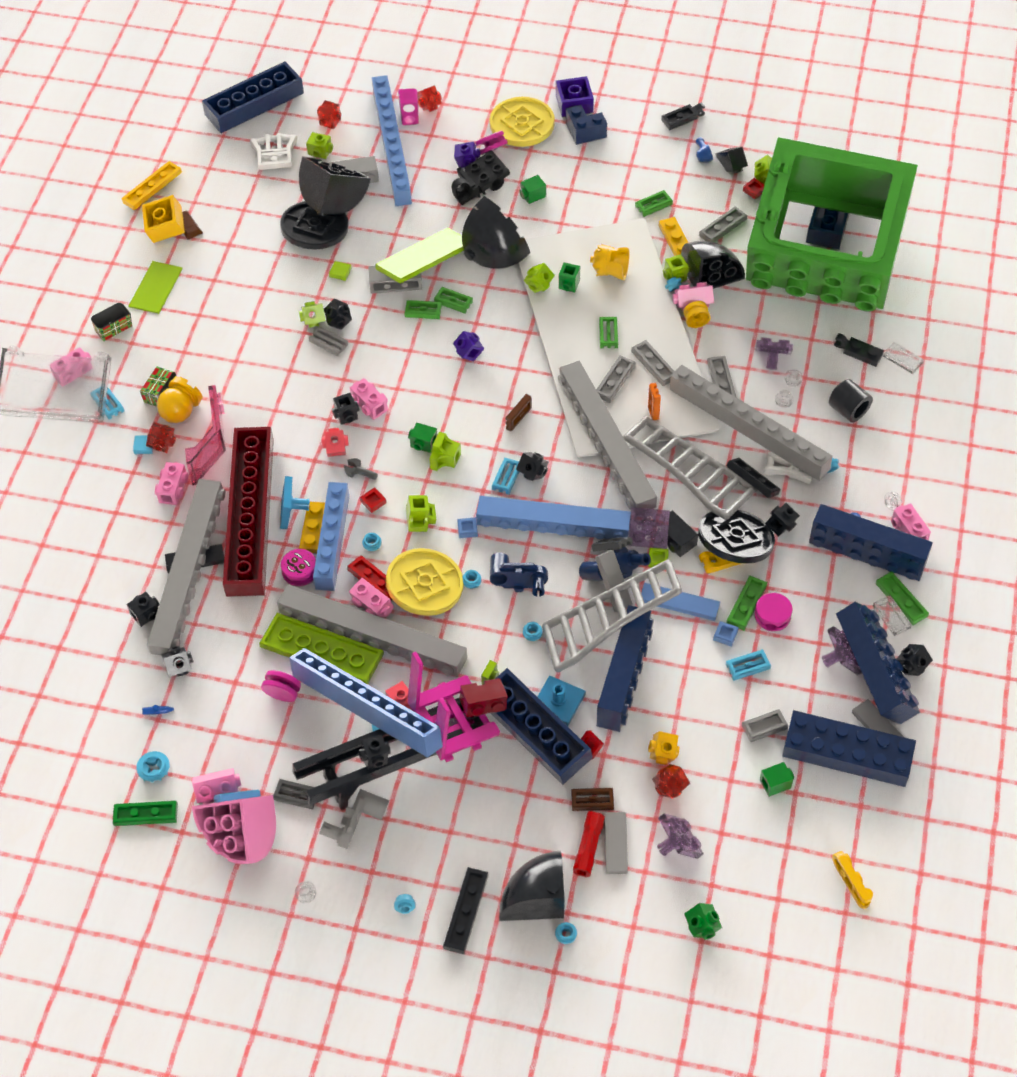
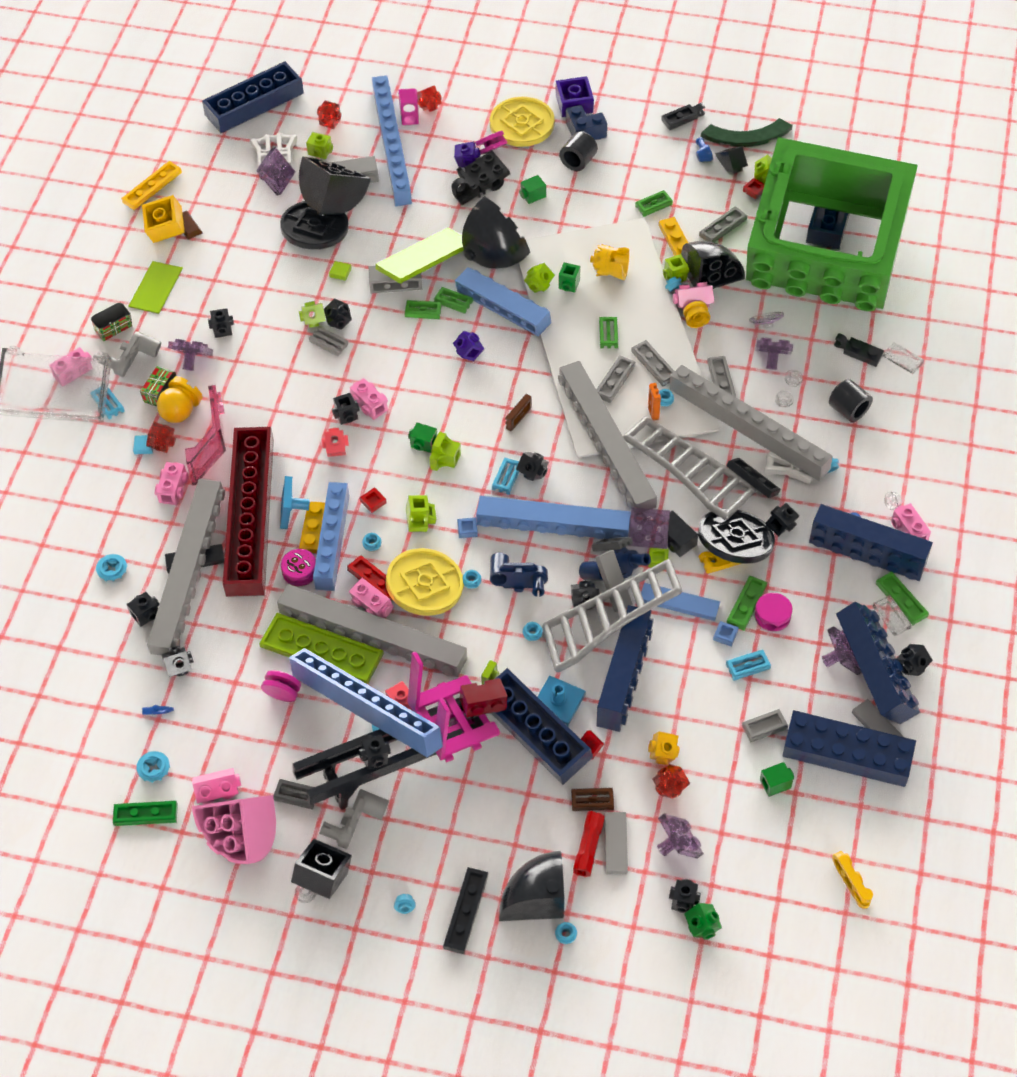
medium azure tile [213,790,261,803] -> none
dark grey bar [344,458,378,480] -> none
none -> medium azure gear [96,554,128,582]
none -> light grey piece [99,331,162,377]
none -> clear purple plate [168,339,213,371]
none -> black brick [208,308,234,338]
none -> clear purple plate [256,147,295,195]
none -> black brick [291,839,352,899]
none -> medium blue brick [455,267,551,337]
none -> black piece [559,131,598,171]
none -> black brick [571,581,600,610]
none -> medium azure plate [659,389,674,406]
none -> black brick [669,879,701,913]
none -> dark green tile [701,118,793,147]
none -> clear dish [749,312,784,328]

